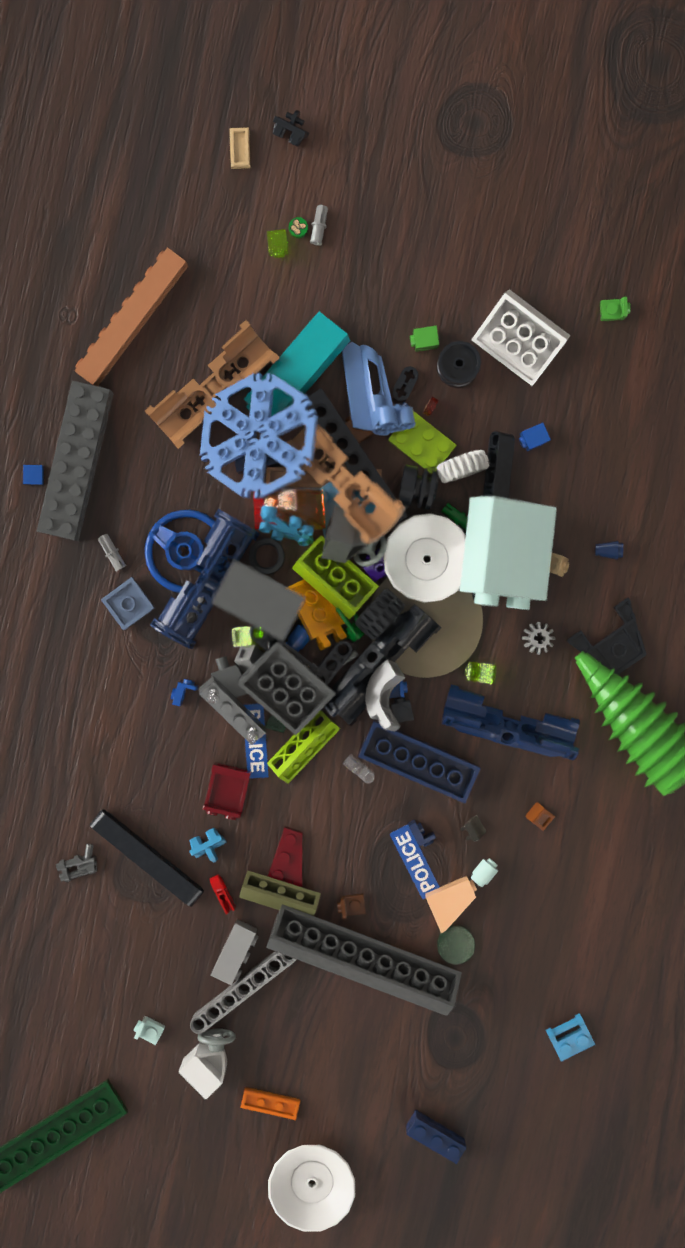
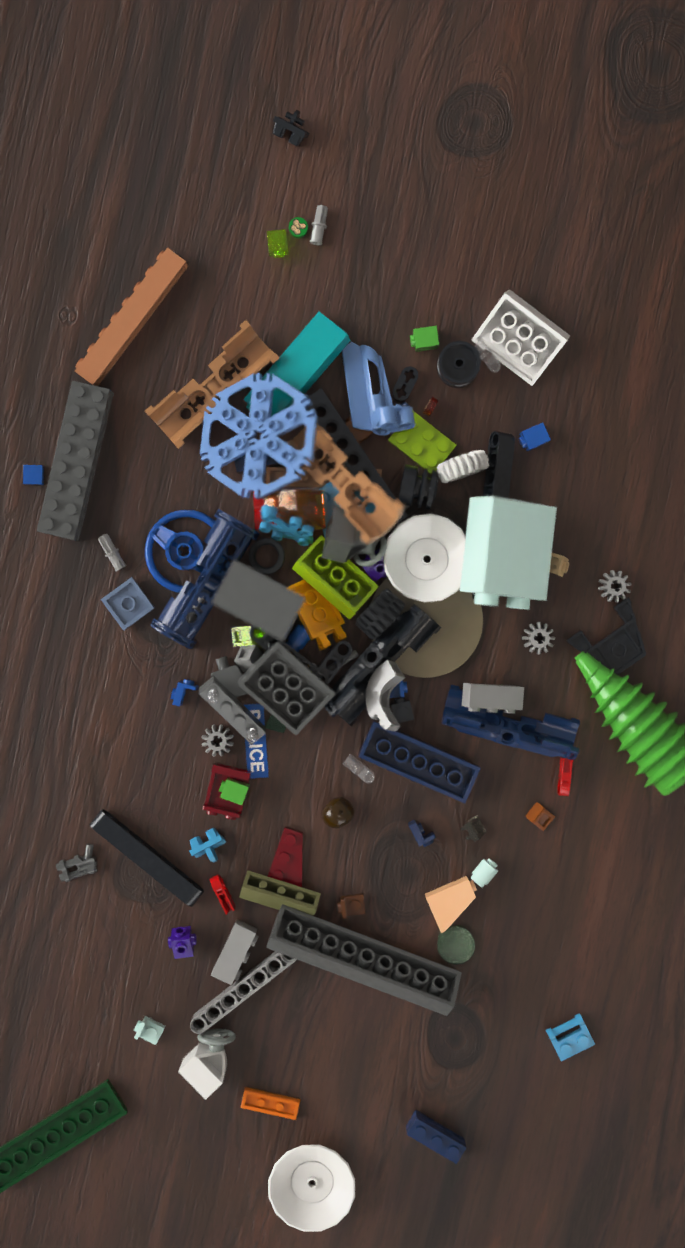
tan tile [230,127,251,169] -> none
lime fence [267,710,341,784] -> none
green plant [336,608,365,643] -> none
blue sticker [390,825,440,900] -> none
green pin [441,503,468,531] -> none
clear neon green bracket [465,662,497,684] -> none
dark blue cone [595,541,623,560] -> none
bright green bracket [600,297,630,321] -> none
none -> dark purple brick [168,926,197,959]
none -> light grey gear [201,724,234,757]
none -> bright green brick [219,777,250,805]
none -> dark brown helmet [322,797,354,829]
none -> light grey brick [462,683,524,713]
none -> clear bar [474,340,501,373]
none -> red piece [557,757,573,796]
none -> light grey gear [598,570,631,602]

